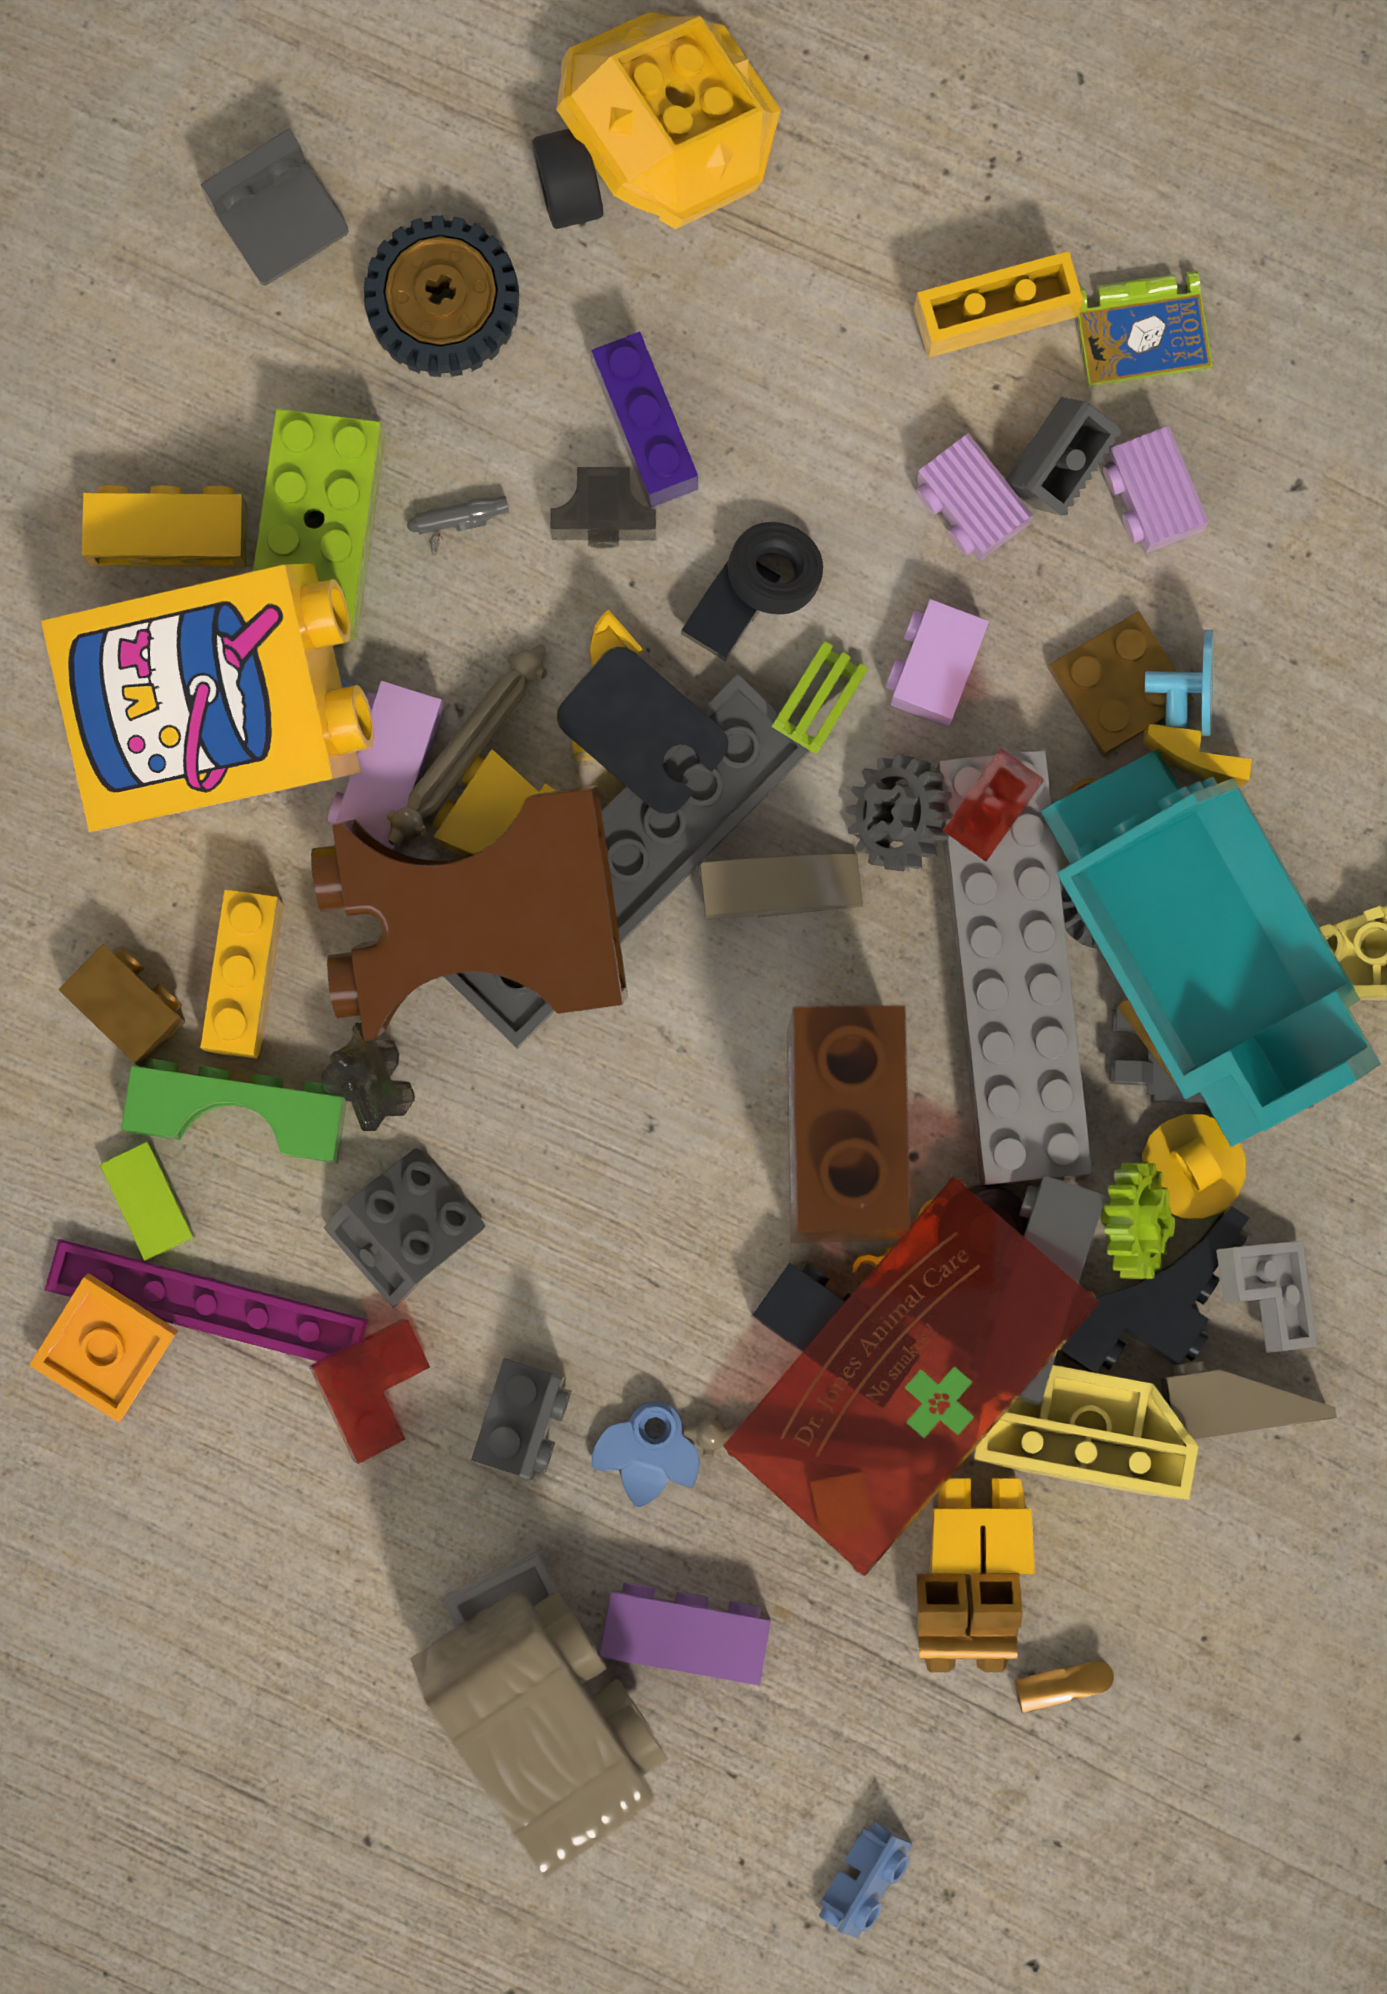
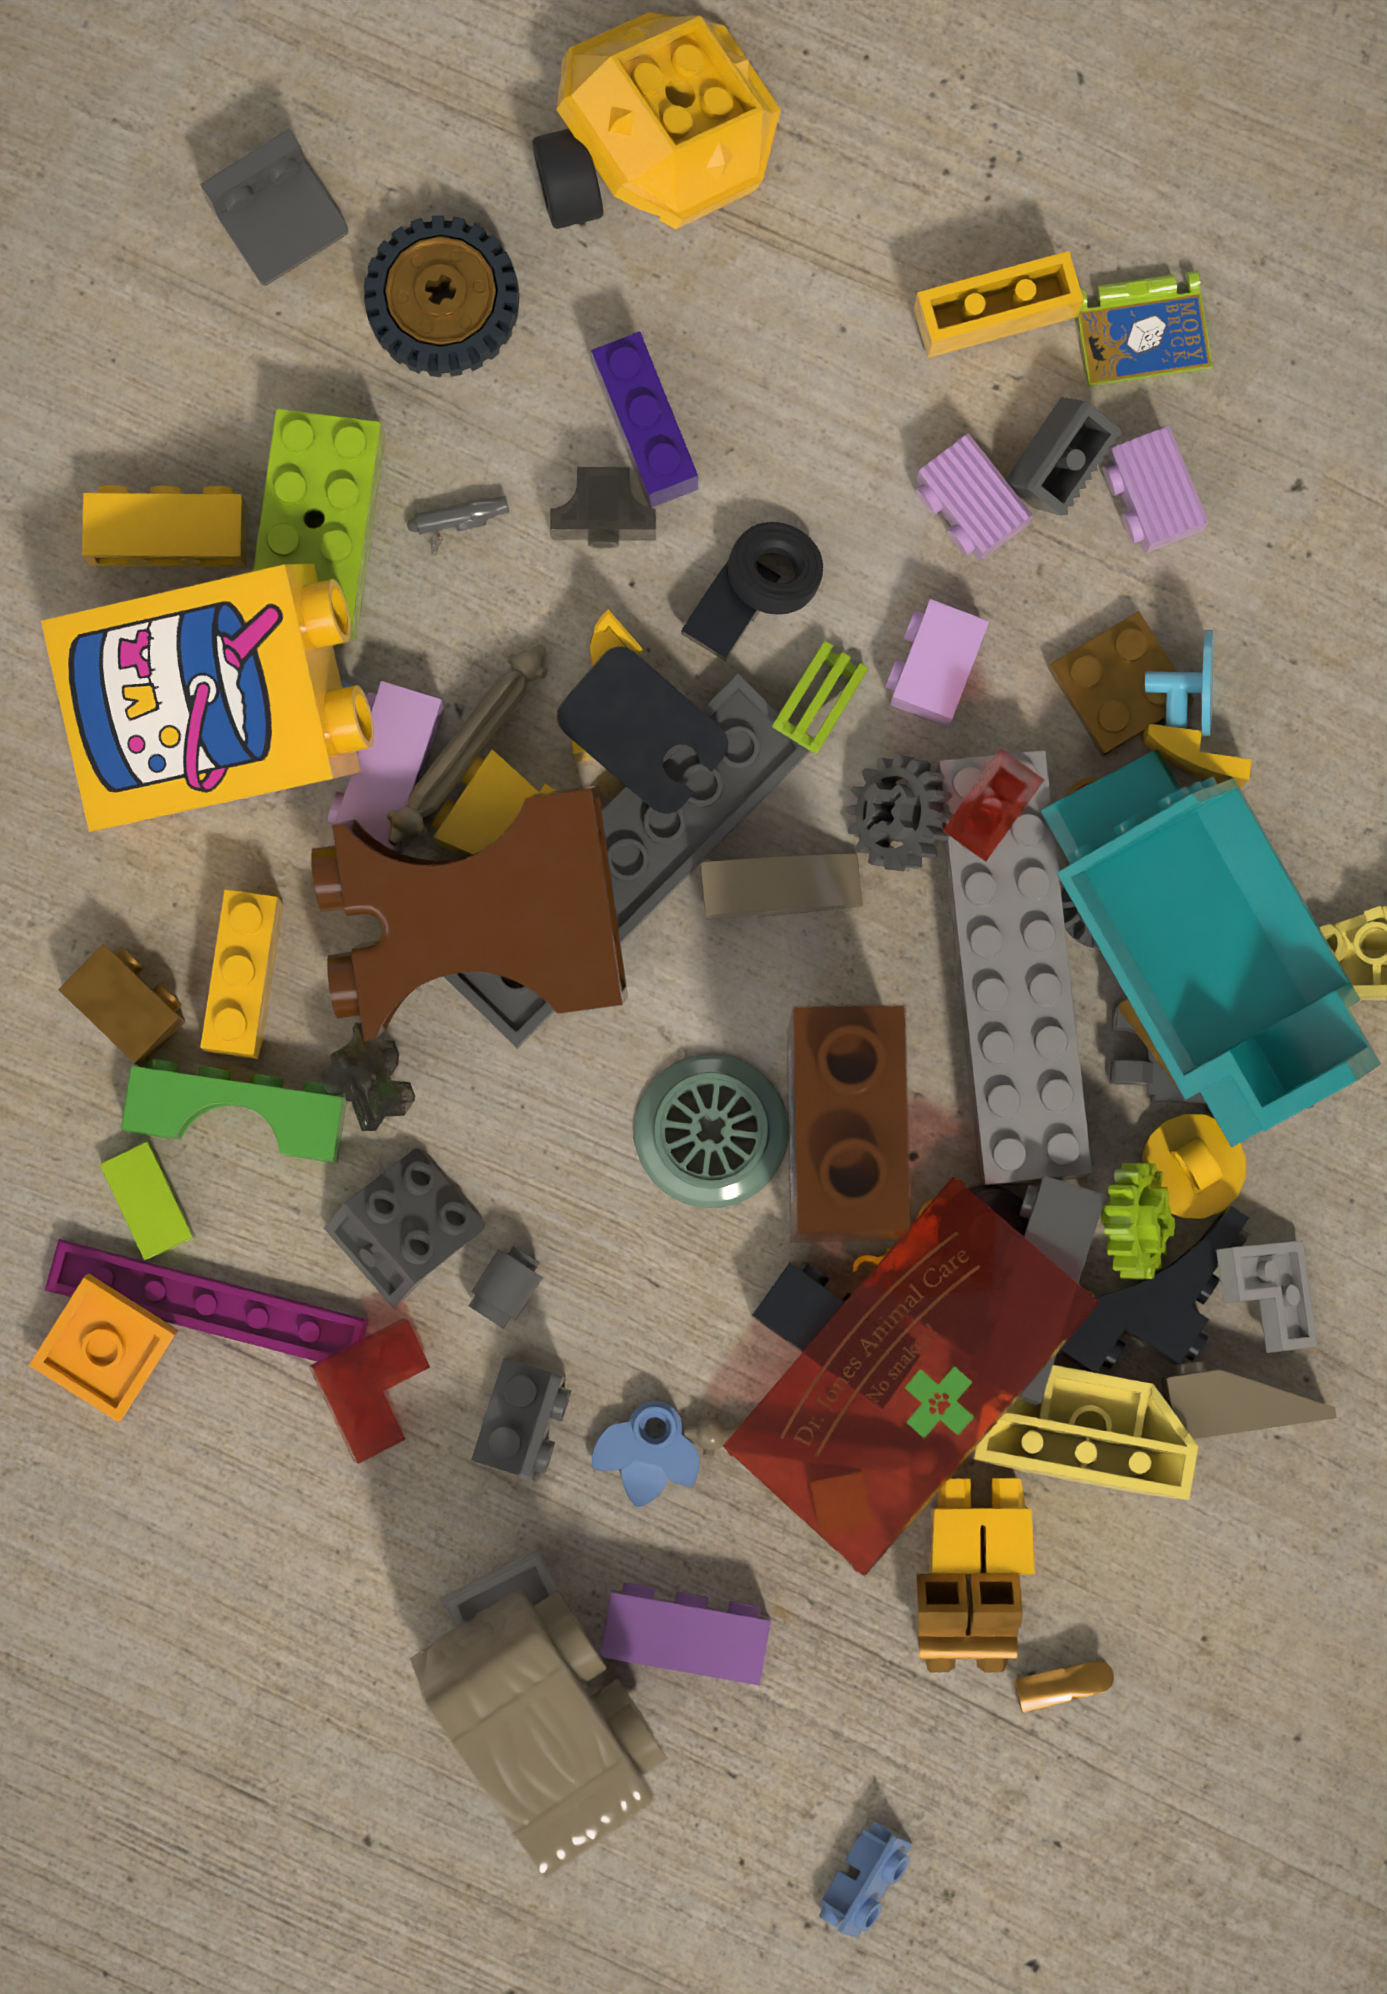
none -> dark grey brick [468,1246,543,1329]
none -> sand green piece [634,1054,788,1208]

